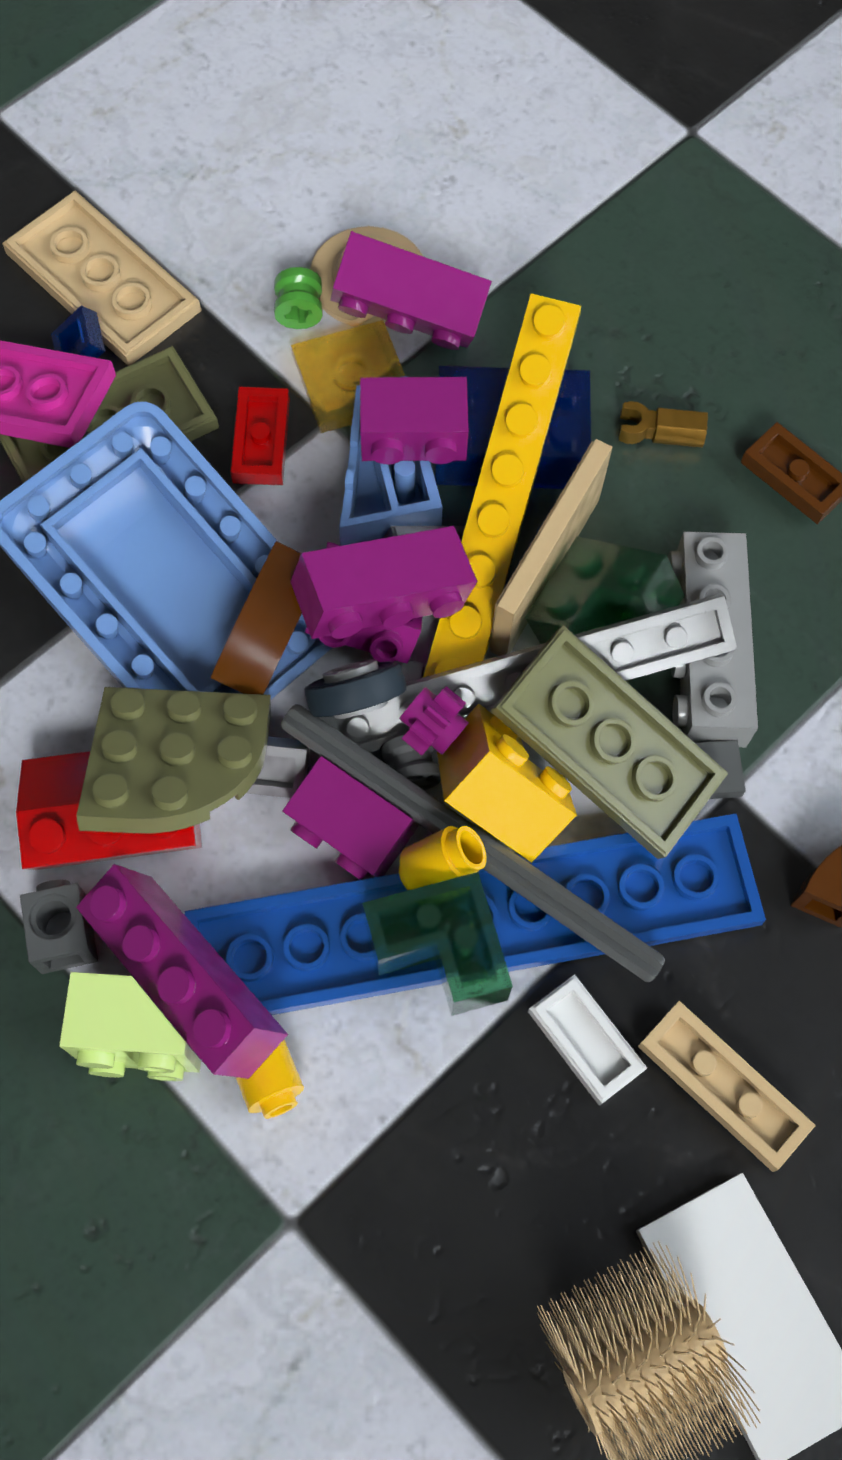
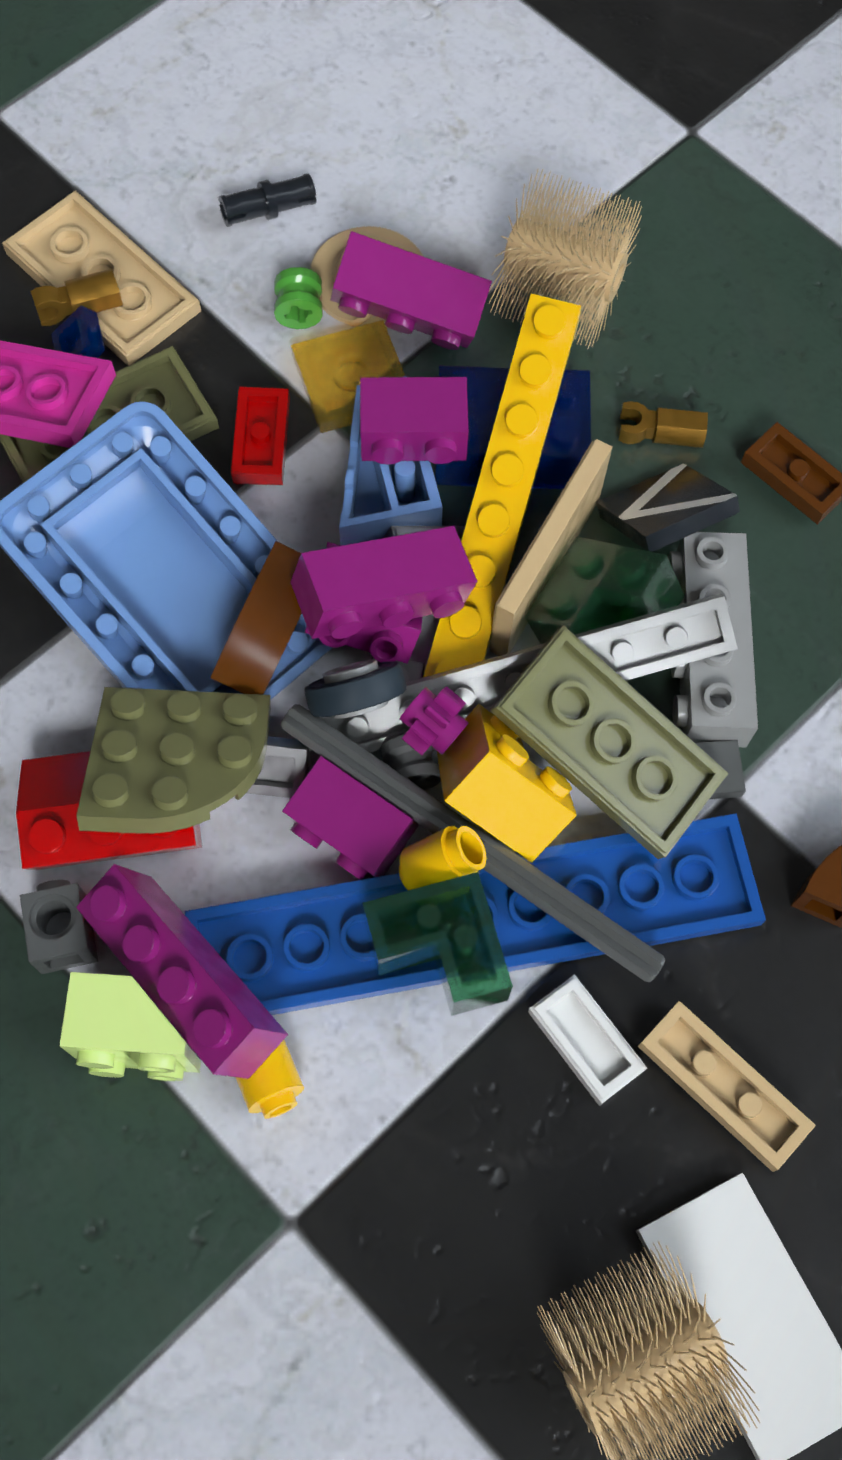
none -> pearl gold bar [31,269,123,326]
none -> black pin [218,173,317,227]
none -> tan piece [489,169,642,349]
none -> black tile [597,463,740,553]

